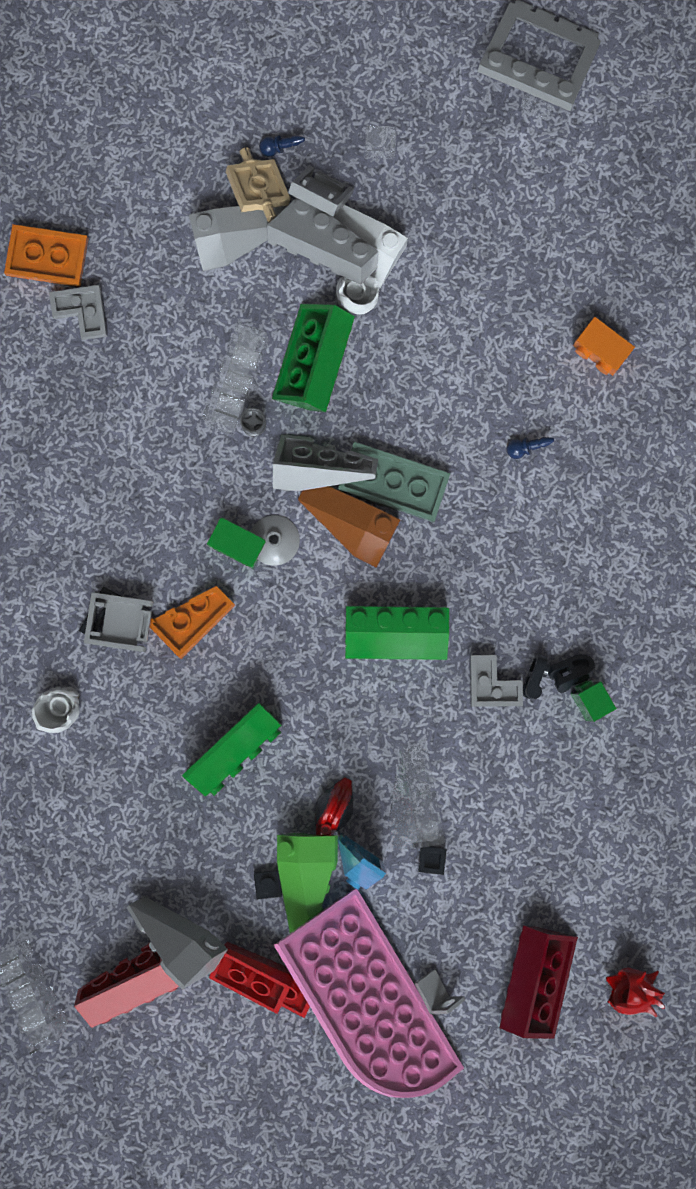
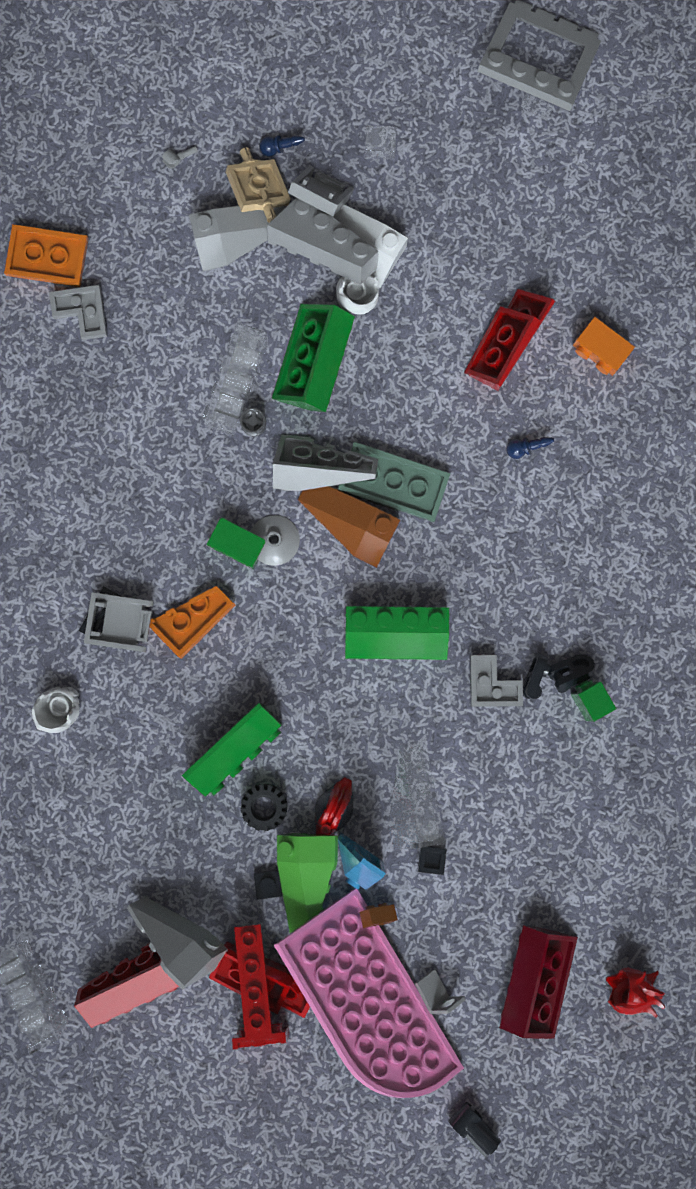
none -> light grey hand [162,146,198,169]
none -> red bracket [232,924,289,1050]
none -> black tyre [240,783,288,831]
none -> dark orange piece [359,903,398,928]
none -> black piece [448,1102,501,1158]
none -> red slope [464,289,555,391]

